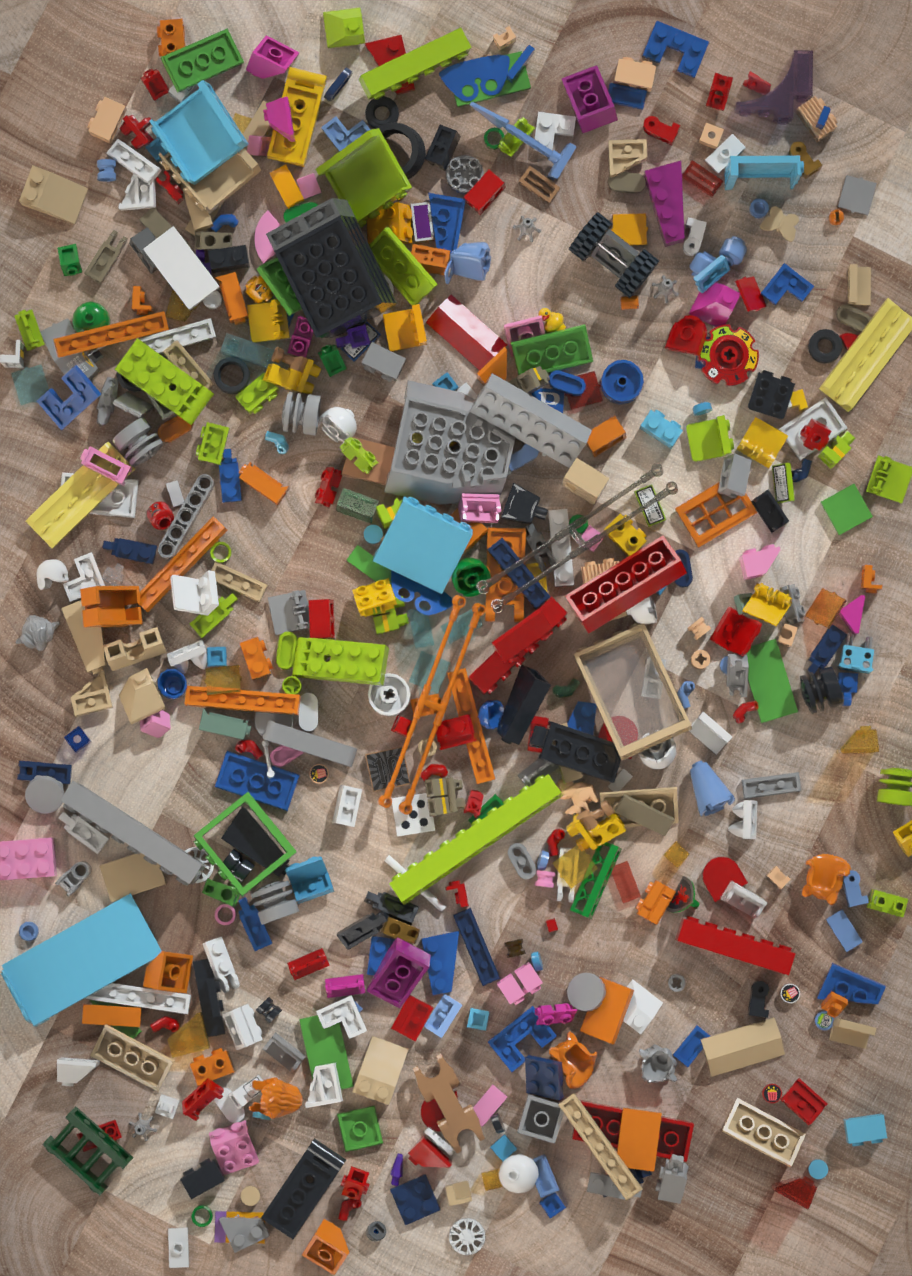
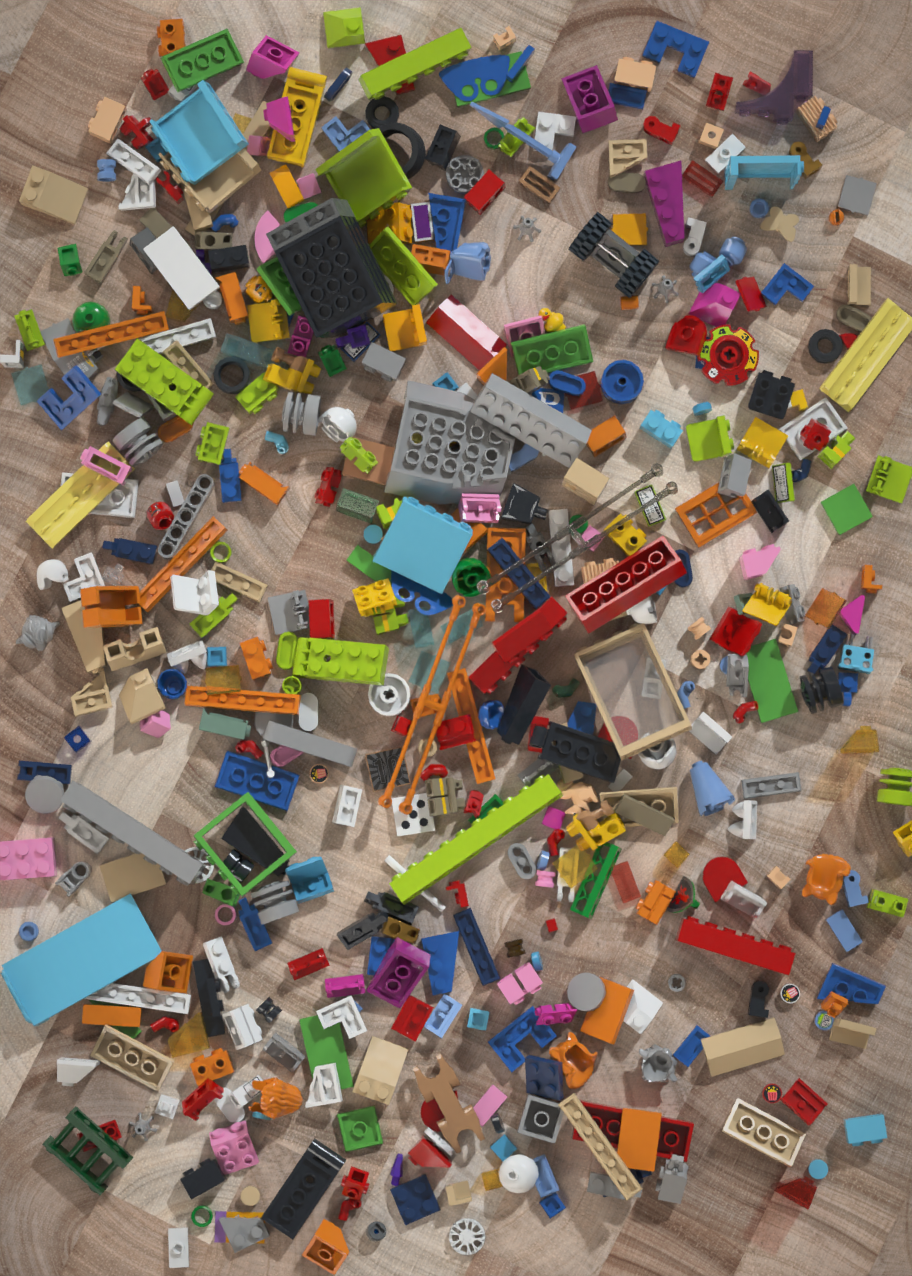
none -> dark pink slope [541,806,566,829]

